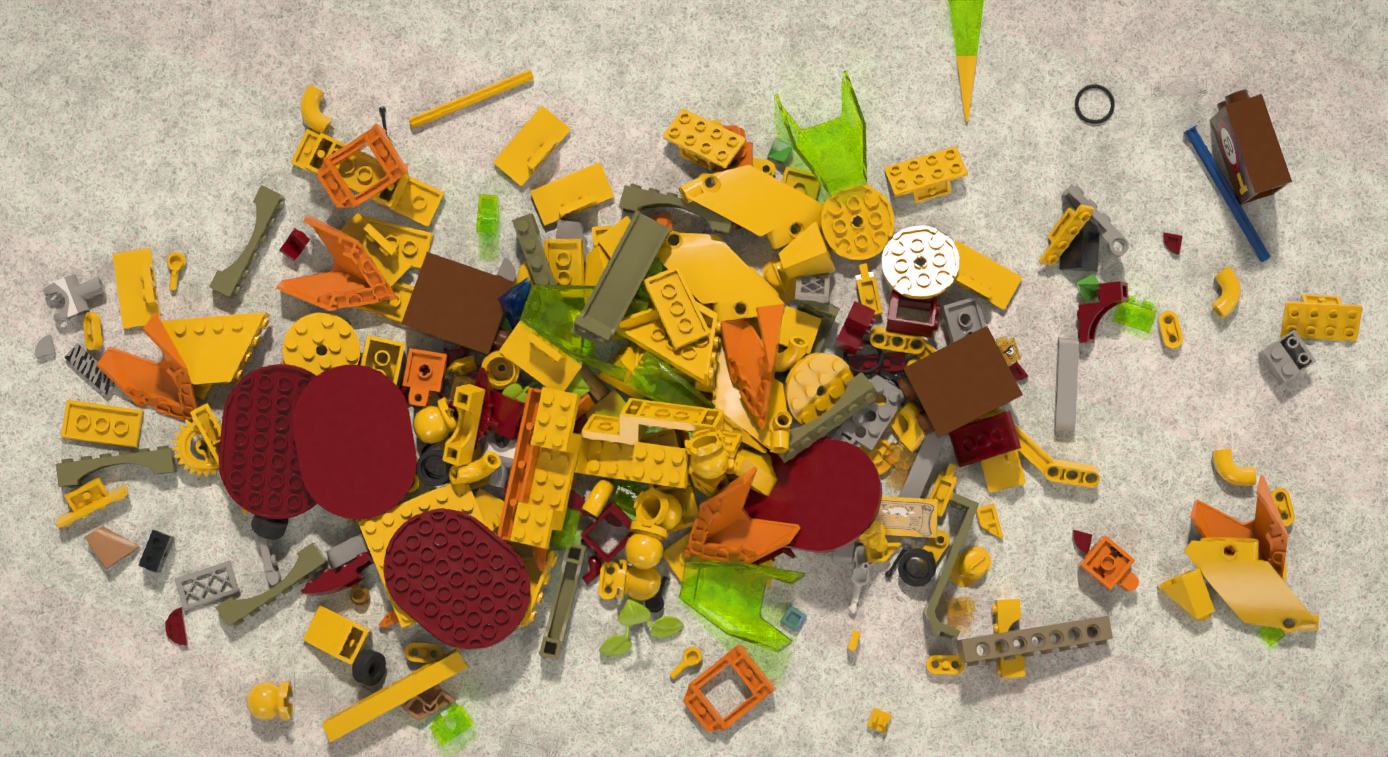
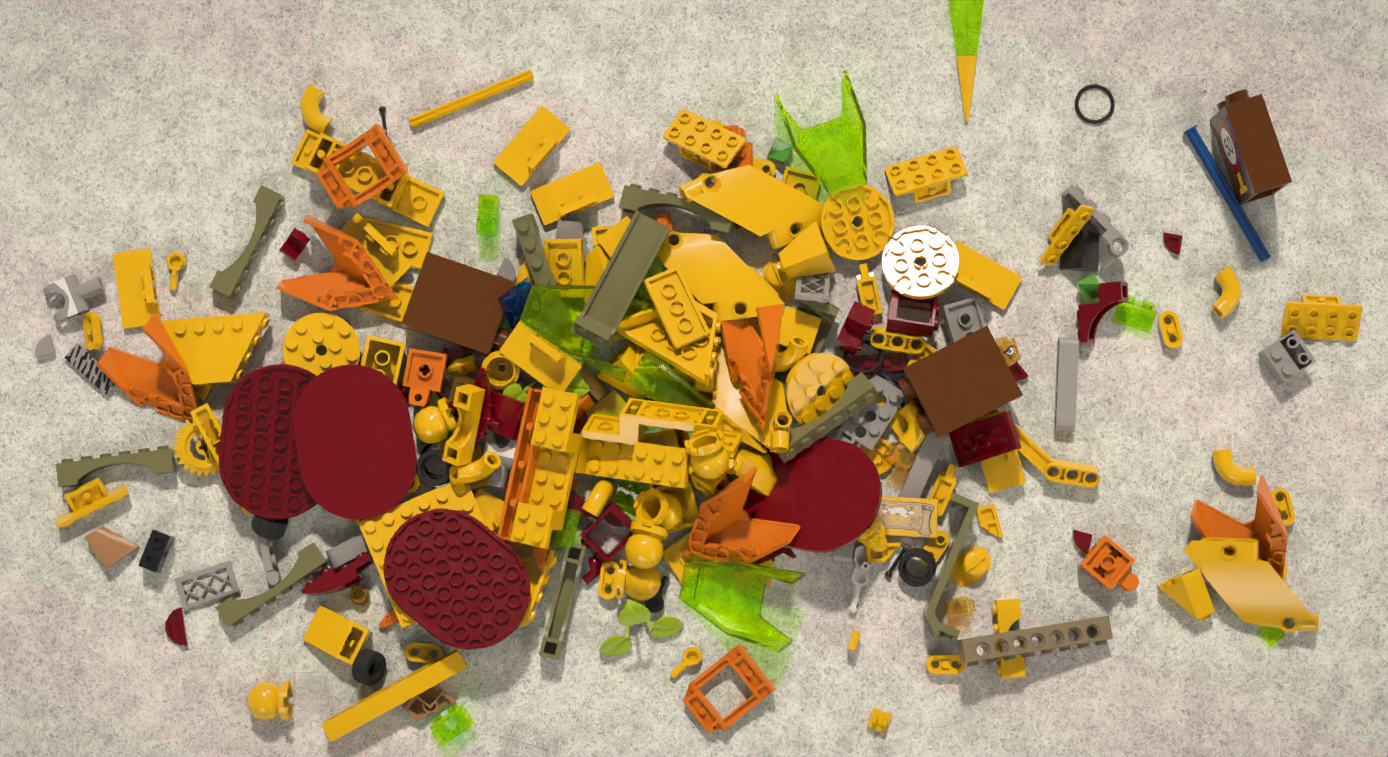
yellow tile [61,400,144,448] -> none
tile [780,605,807,632] -> none

